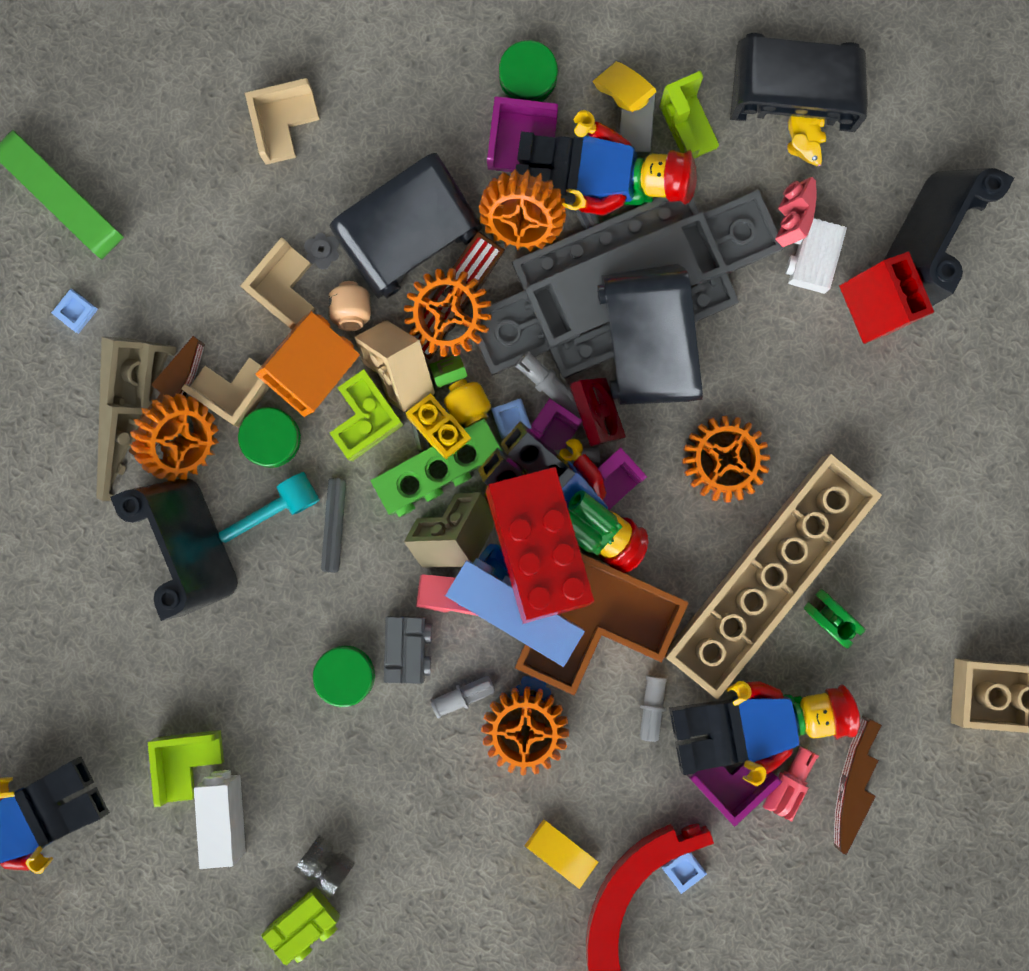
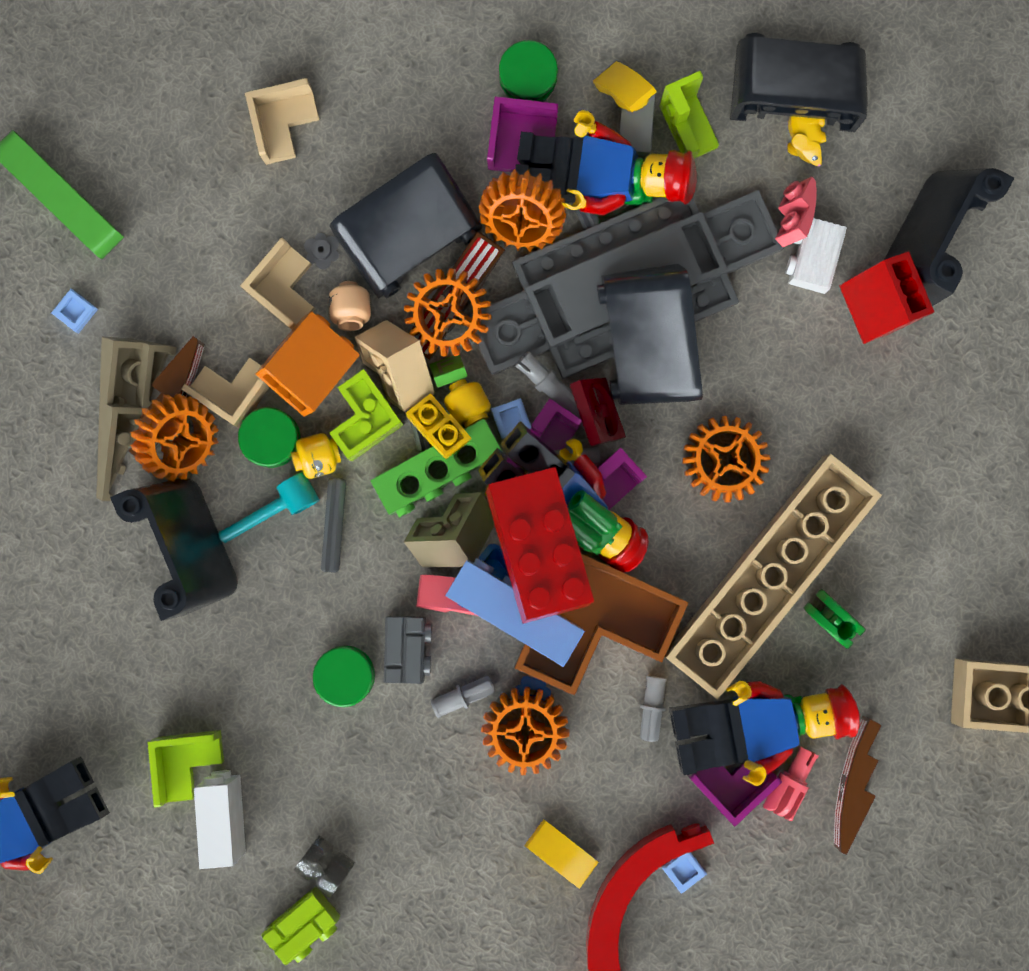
none -> yellow head [291,433,341,479]

